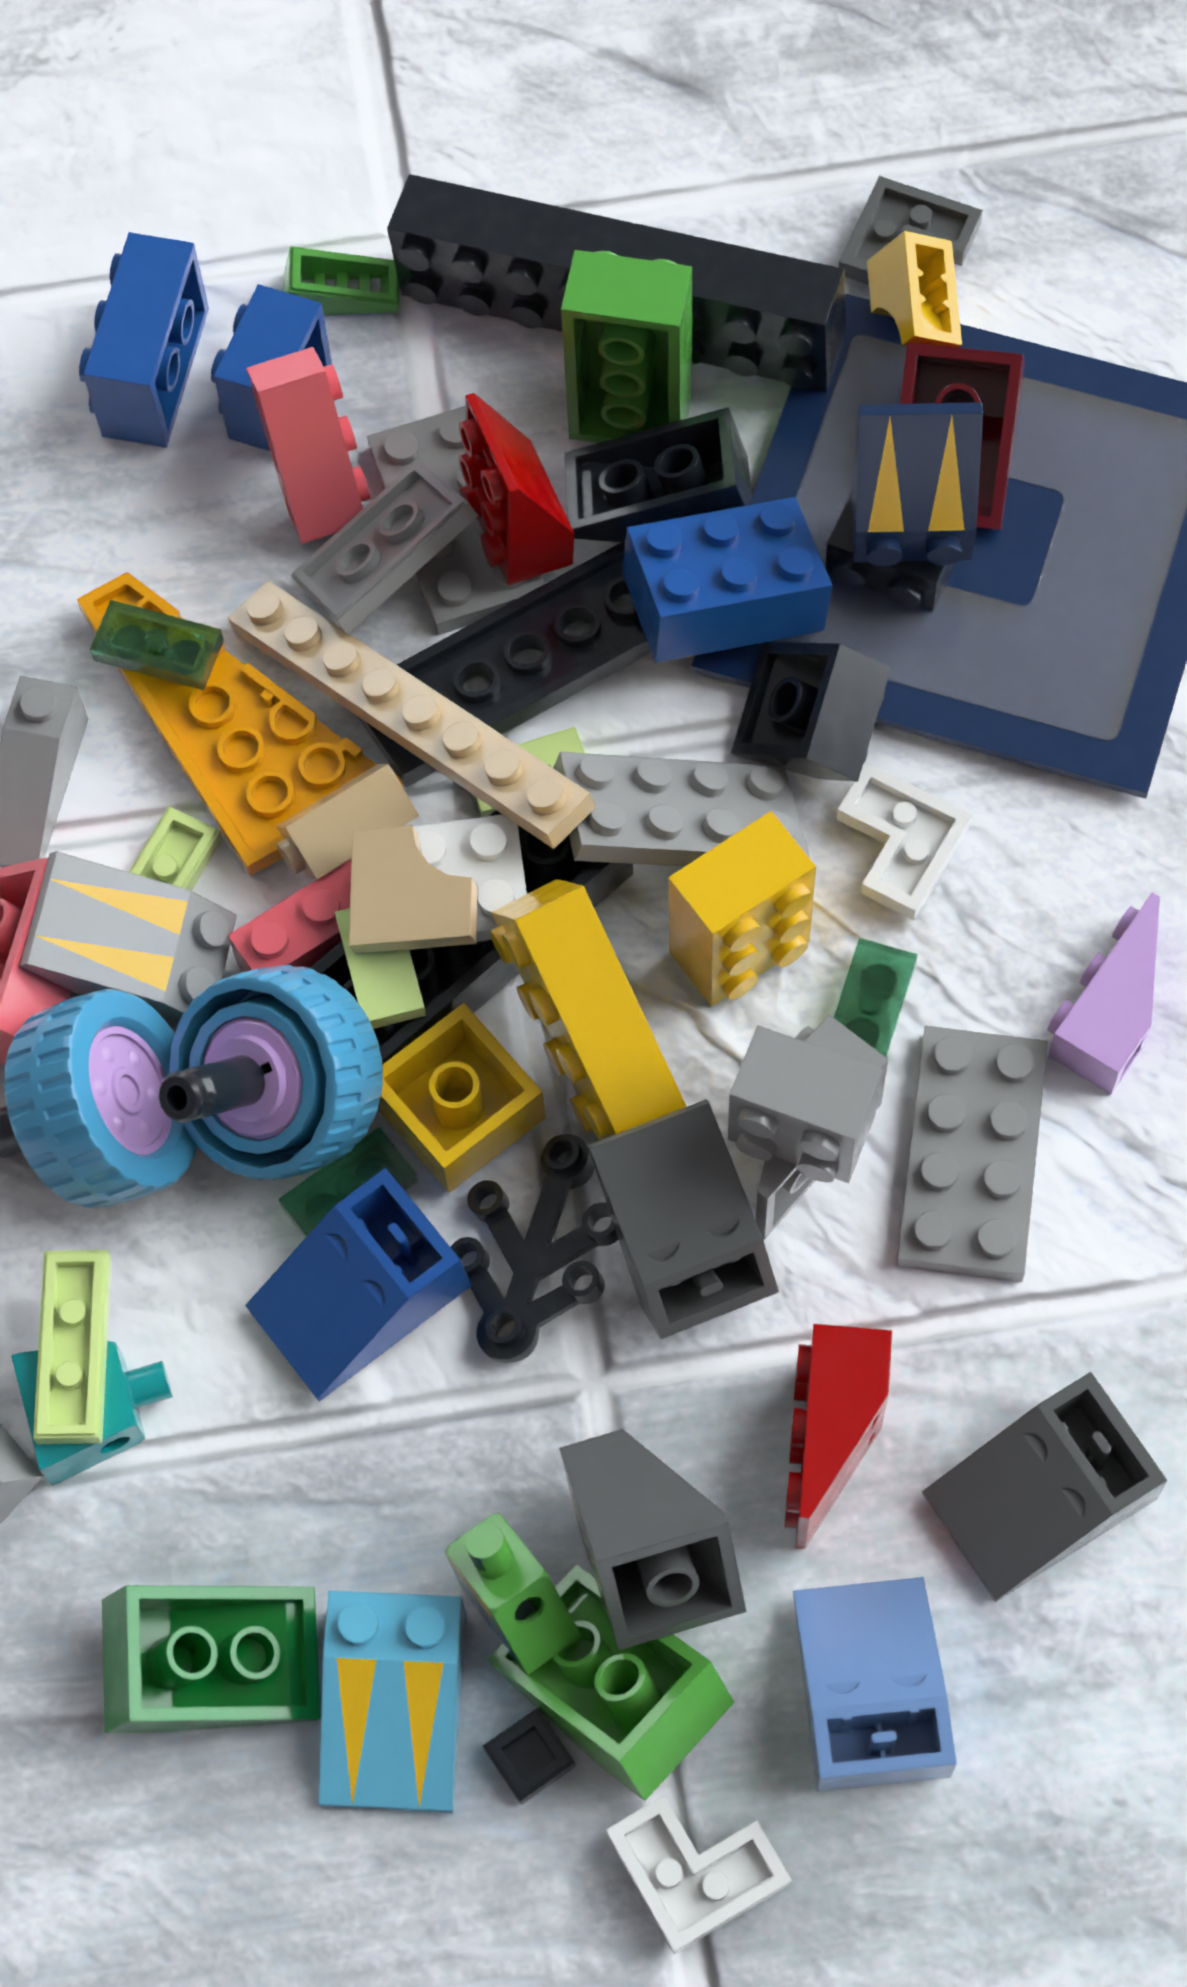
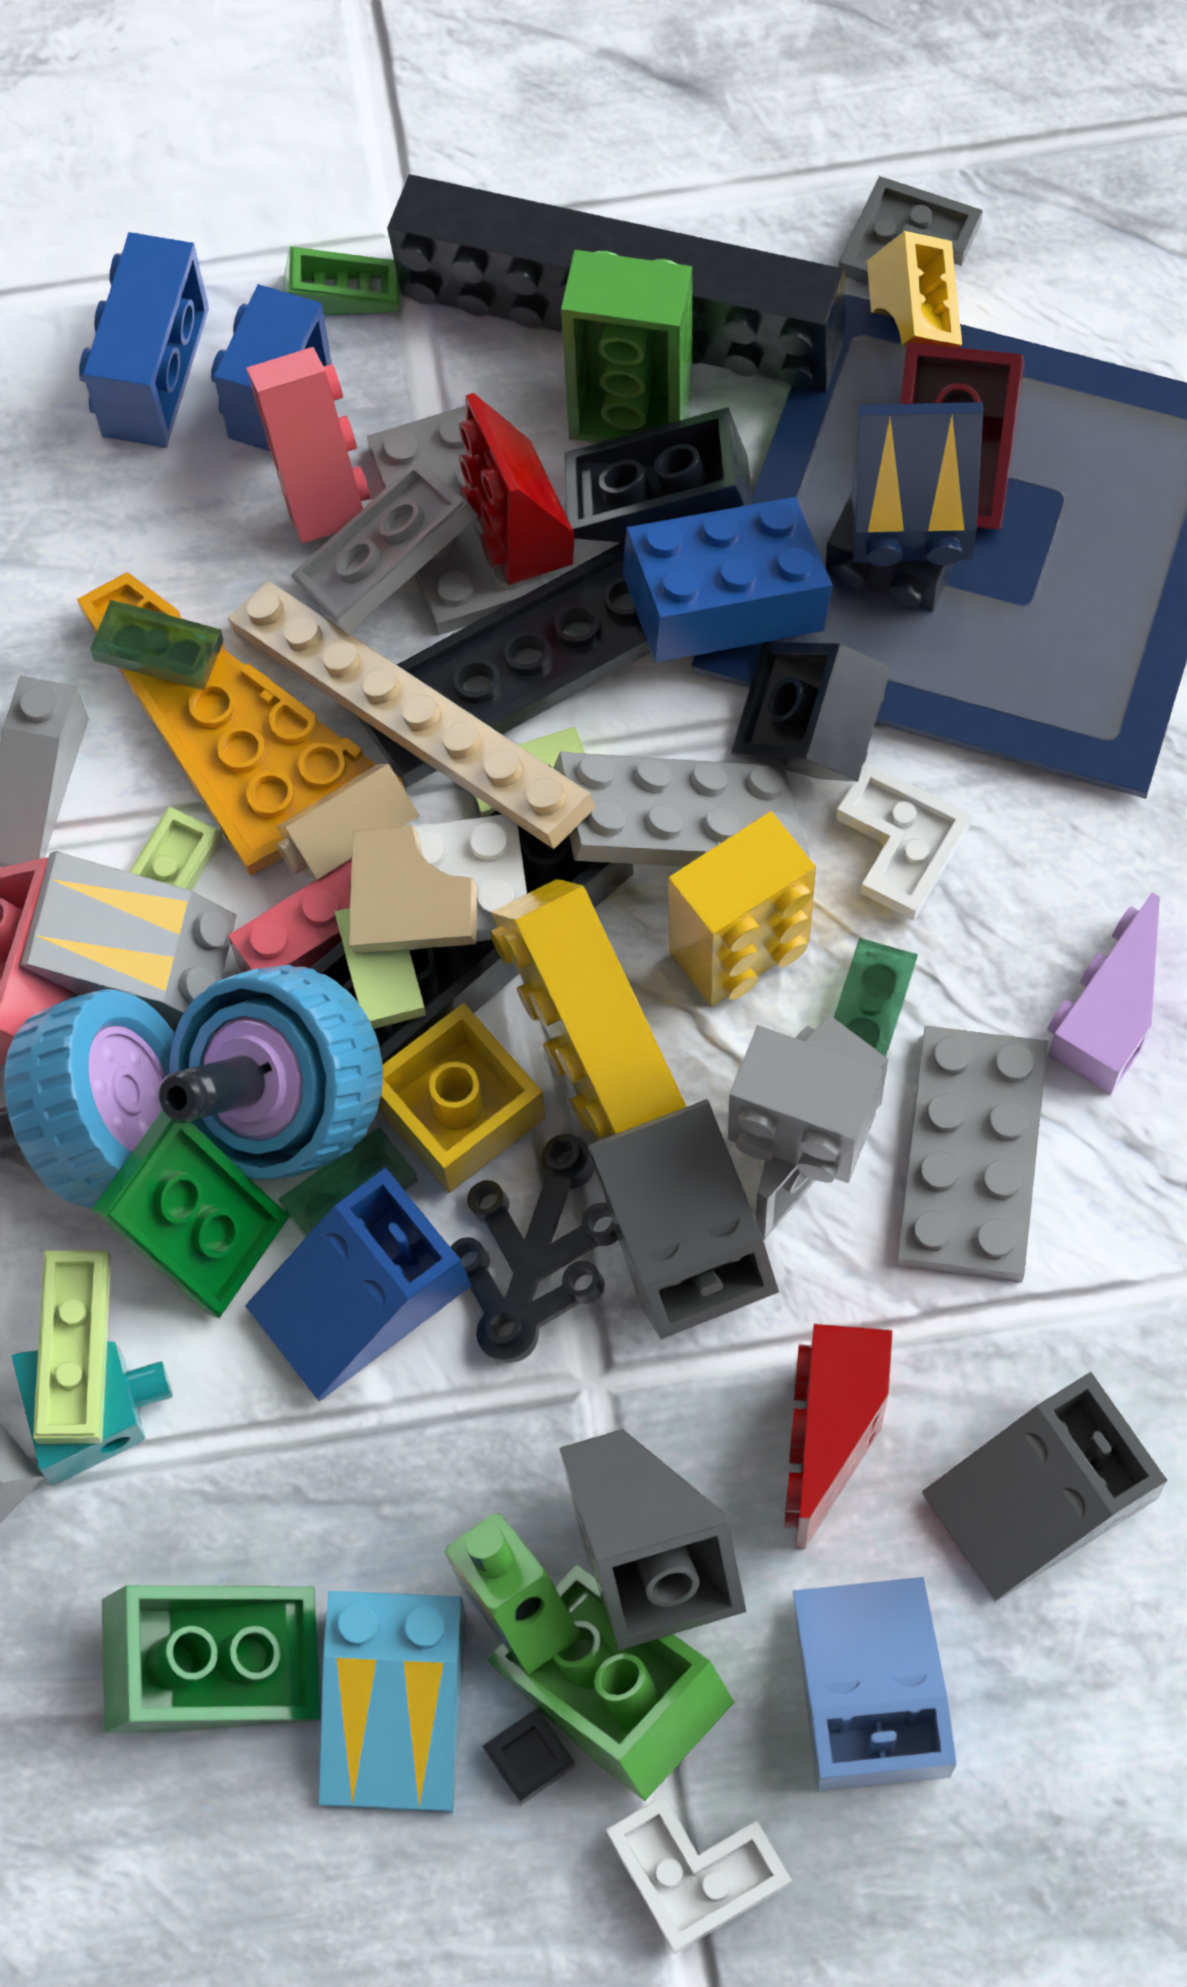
none -> green tile [92,1110,290,1319]

